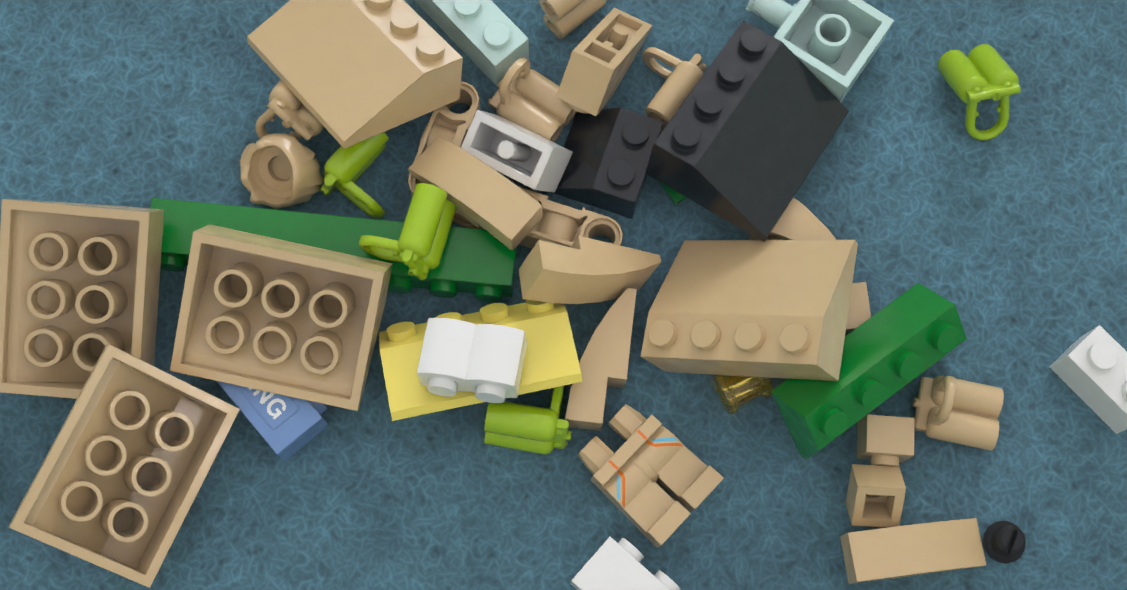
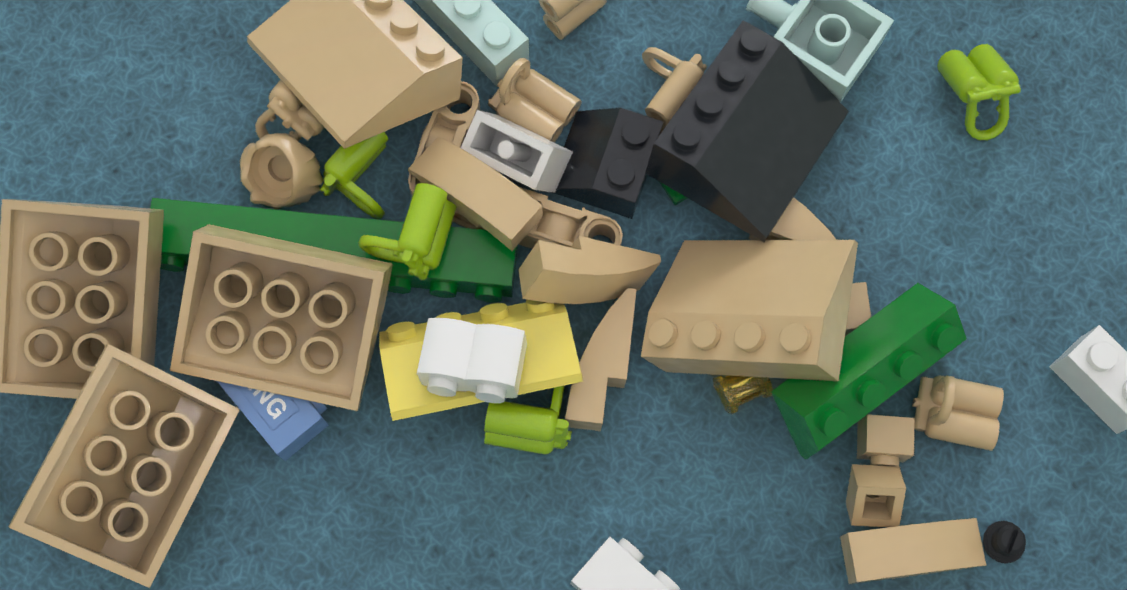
tan slope [556,8,653,116] -> none
tan hips [578,404,724,548] -> none

